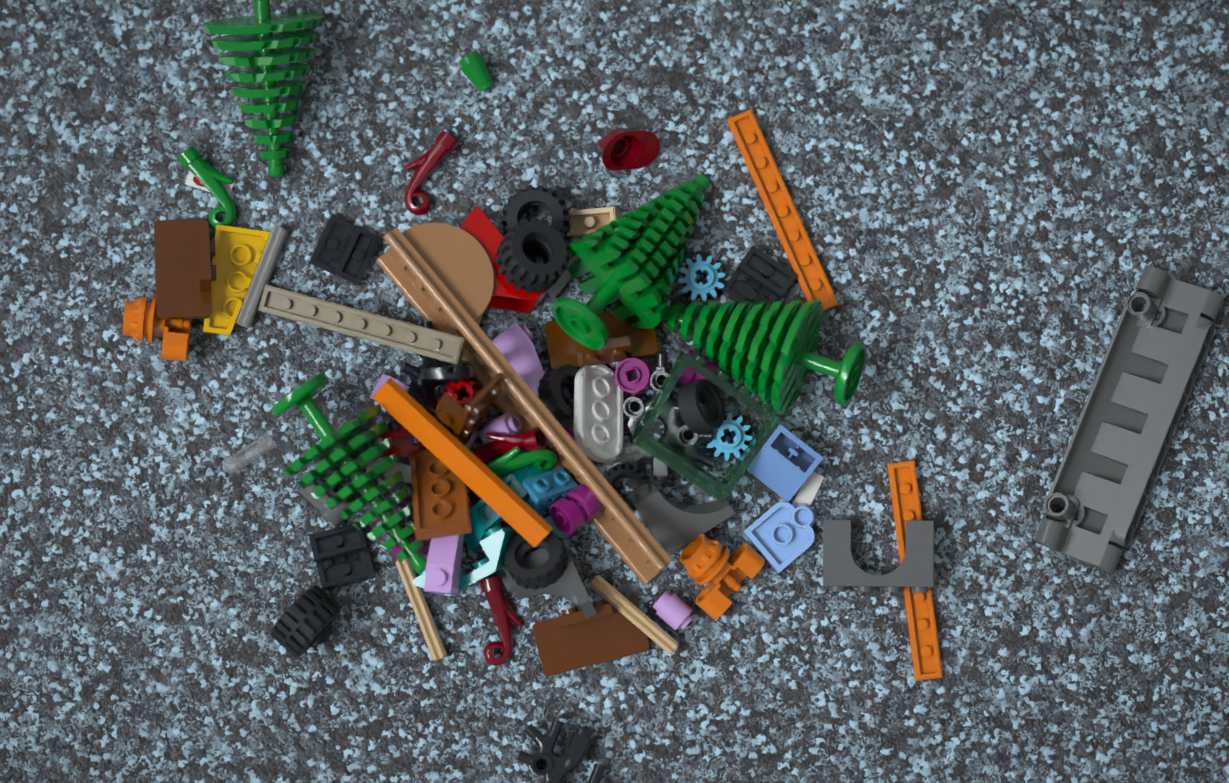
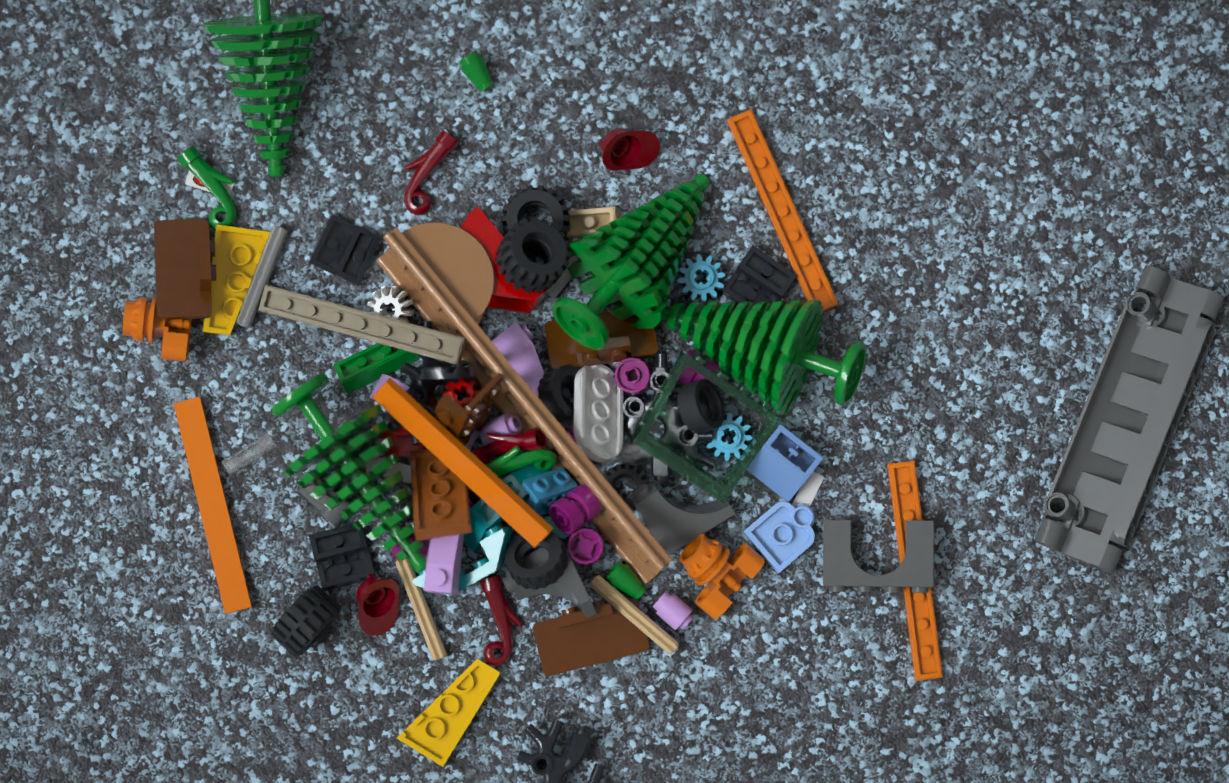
none -> orange tile [174,397,253,614]
none -> green slope [333,343,420,394]
none -> dark red piece [356,574,399,636]
none -> white gear [367,286,414,323]
none -> yellow wing [397,659,501,767]
none -> magenta wheel [568,528,603,565]
none -> green cone [606,561,647,600]

